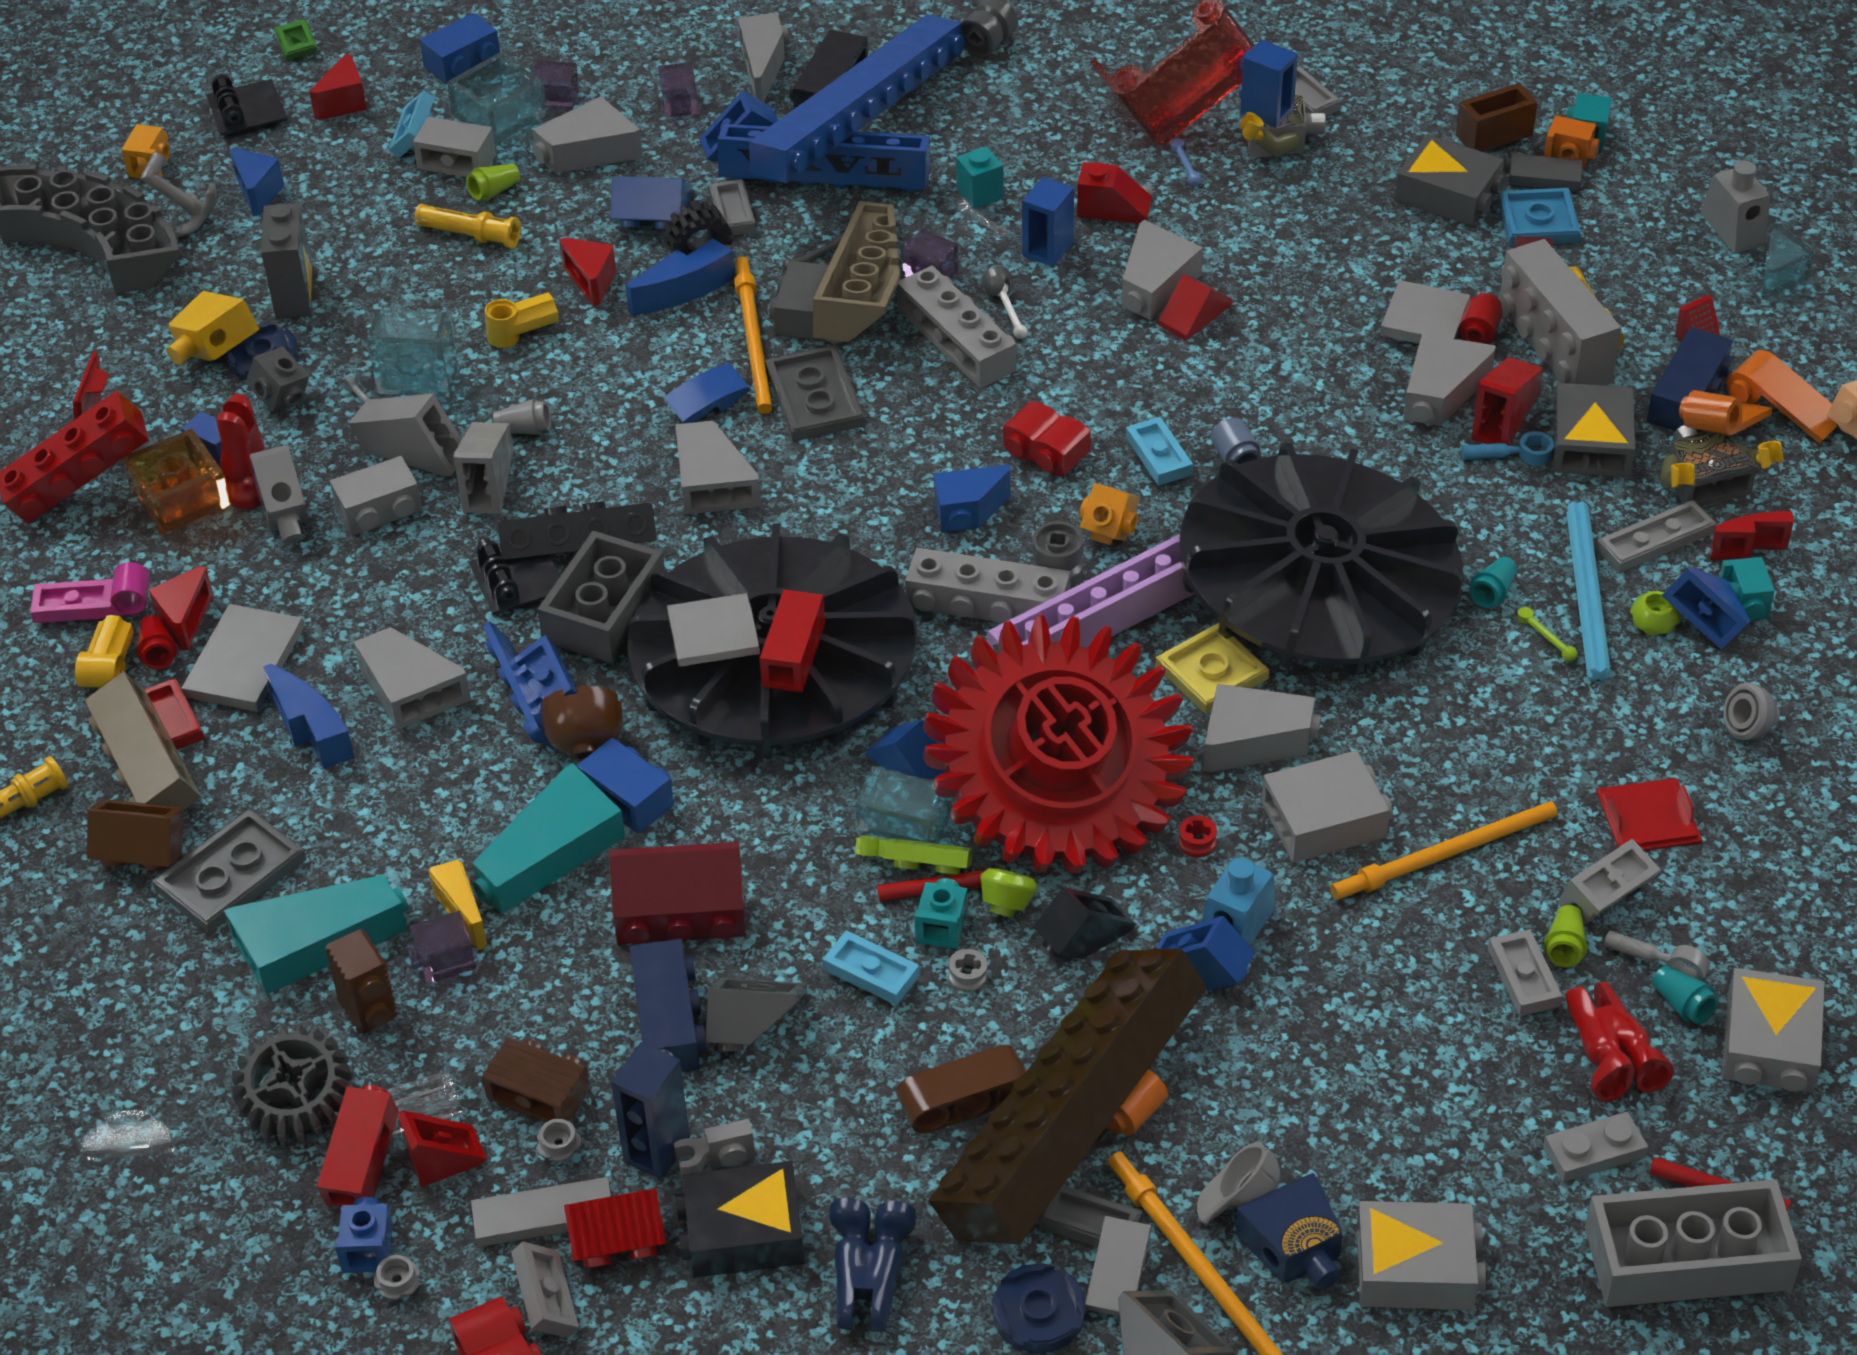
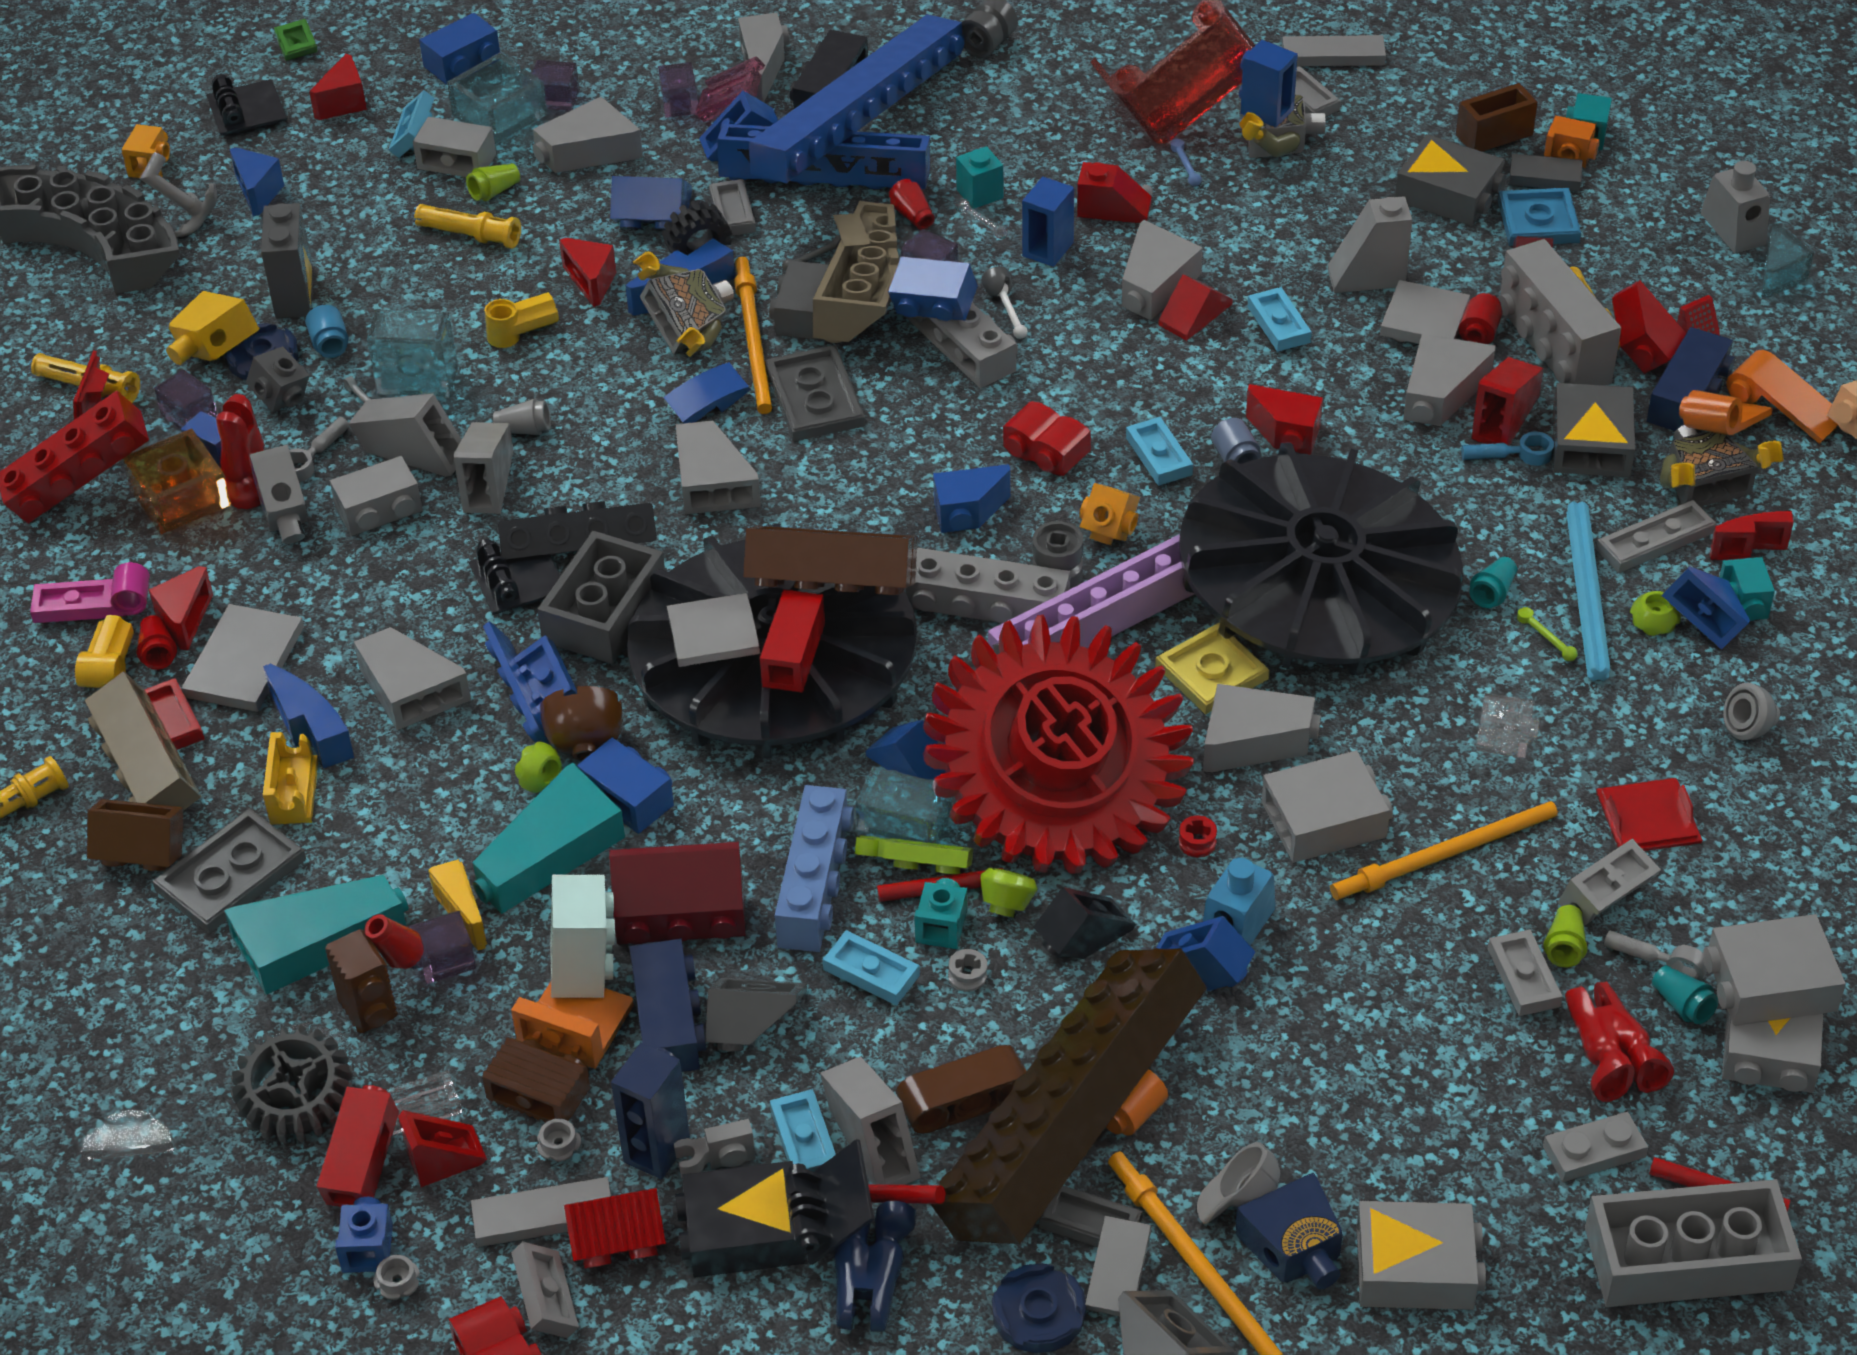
none -> yellow pin [31,353,140,403]
none -> clear purple brick [154,369,217,430]
none -> yellow hinge [263,732,319,825]
none -> light grey piece [289,417,349,482]
none -> dark azure brick [305,305,349,358]
none -> red cone [365,914,424,969]
none -> orange bracket [511,981,634,1069]
none -> lime plate [515,742,562,793]
none -> light aqua brick [550,875,615,998]
none -> torso [633,251,734,357]
none -> clear pink plate [695,56,765,122]
none -> reddish brown piece [743,526,918,595]
none -> medium azure plate [770,1089,836,1172]
none -> medium blue brick [775,785,854,952]
none -> black hinge [784,1139,874,1265]
none -> light grey slope [820,1056,921,1185]
none -> dark tan sticker [833,213,871,246]
none -> red bar [868,1184,946,1204]
none -> piece [888,257,978,321]
none -> red cone [889,179,935,230]
none -> red slope [1246,384,1323,455]
none -> medium azure plate [1247,287,1312,352]
none -> light grey tile [1282,35,1386,67]
none -> light grey slope [1328,197,1412,293]
none -> clear brick [1476,693,1540,758]
none -> red slope [1612,280,1686,374]
none -> light grey brick [1703,914,1846,1026]

